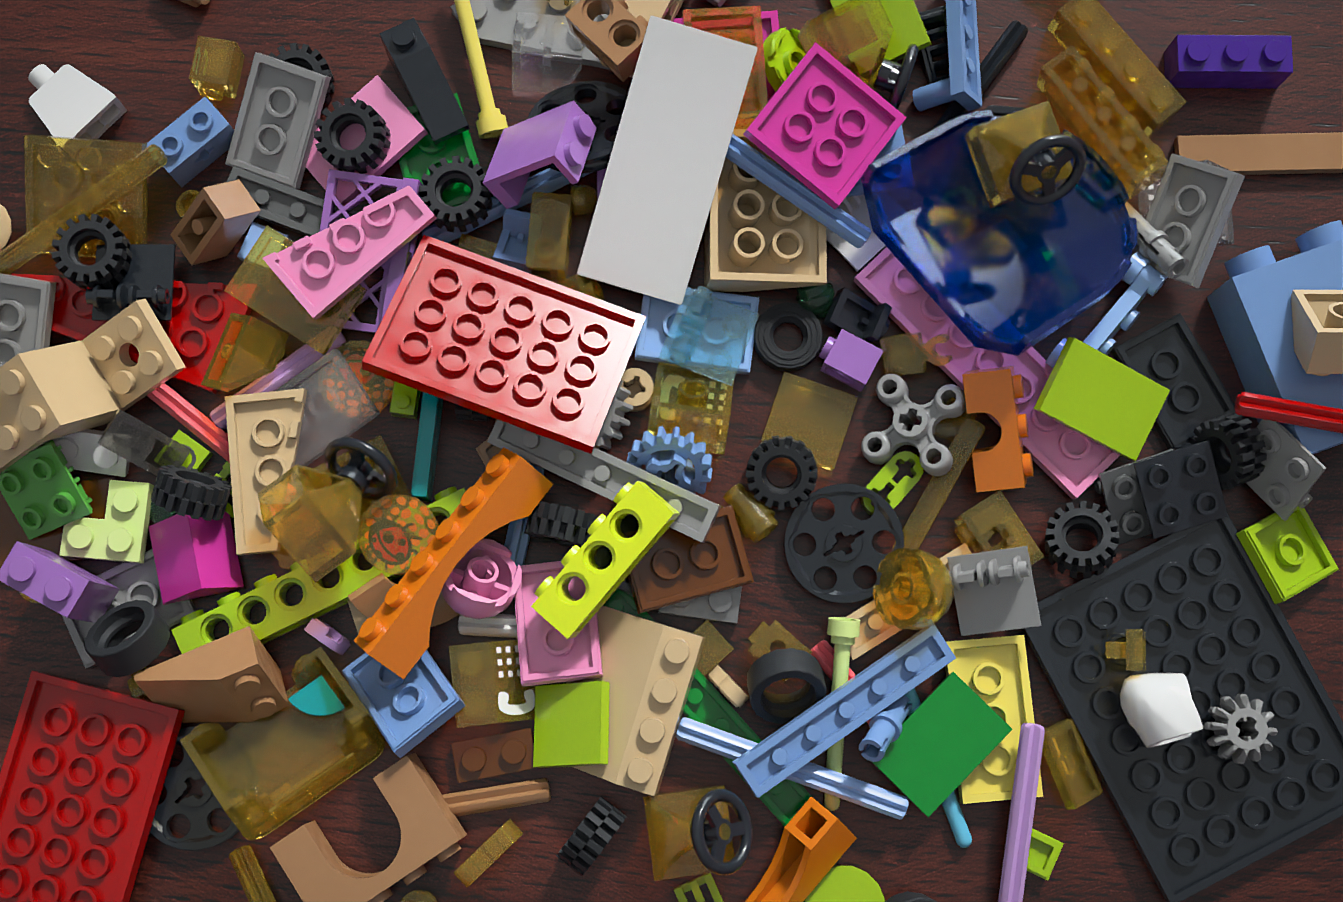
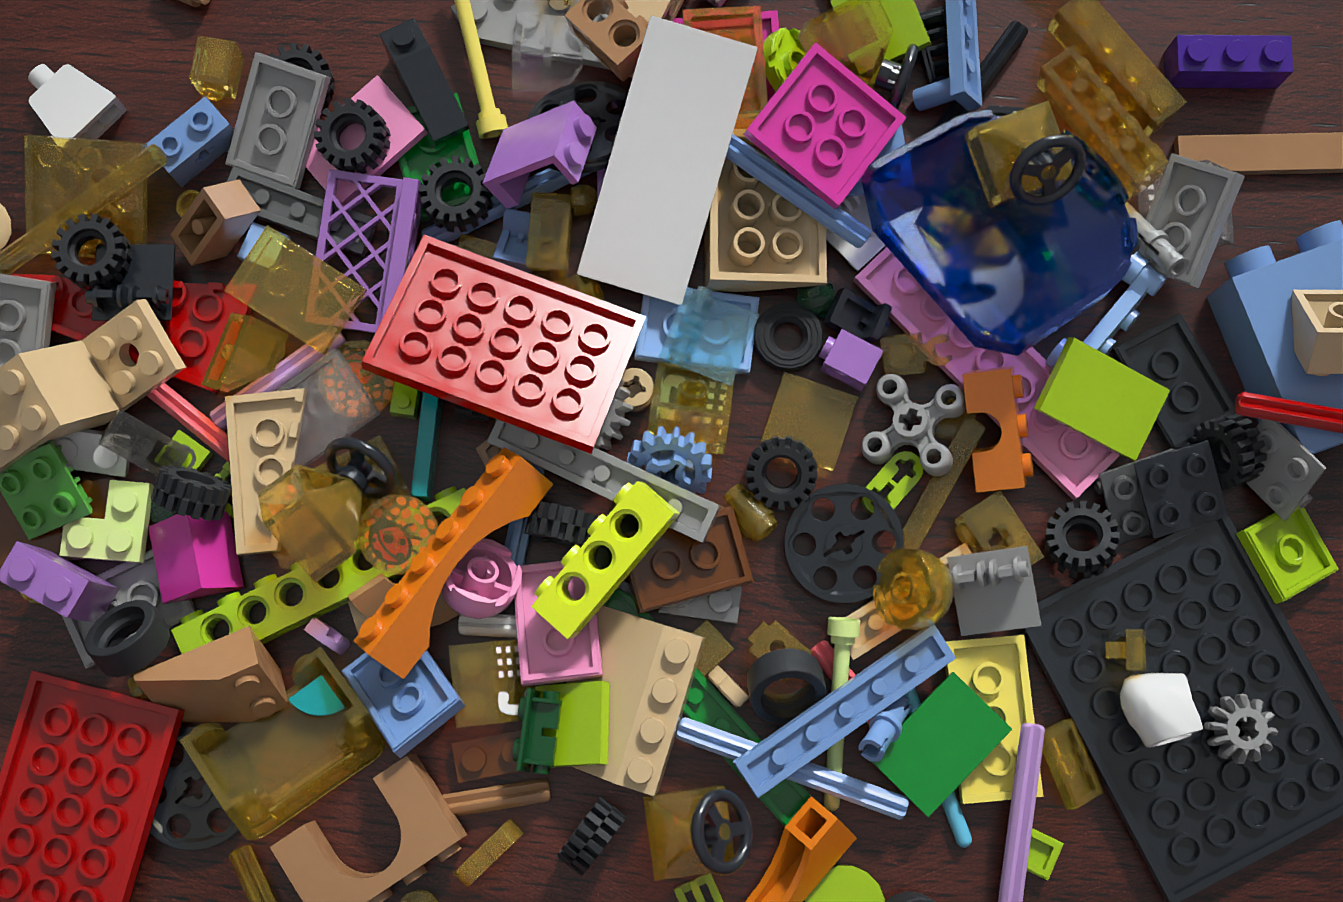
bright pink wing [262,186,437,320] -> none
none -> dark green hinge [513,688,563,775]

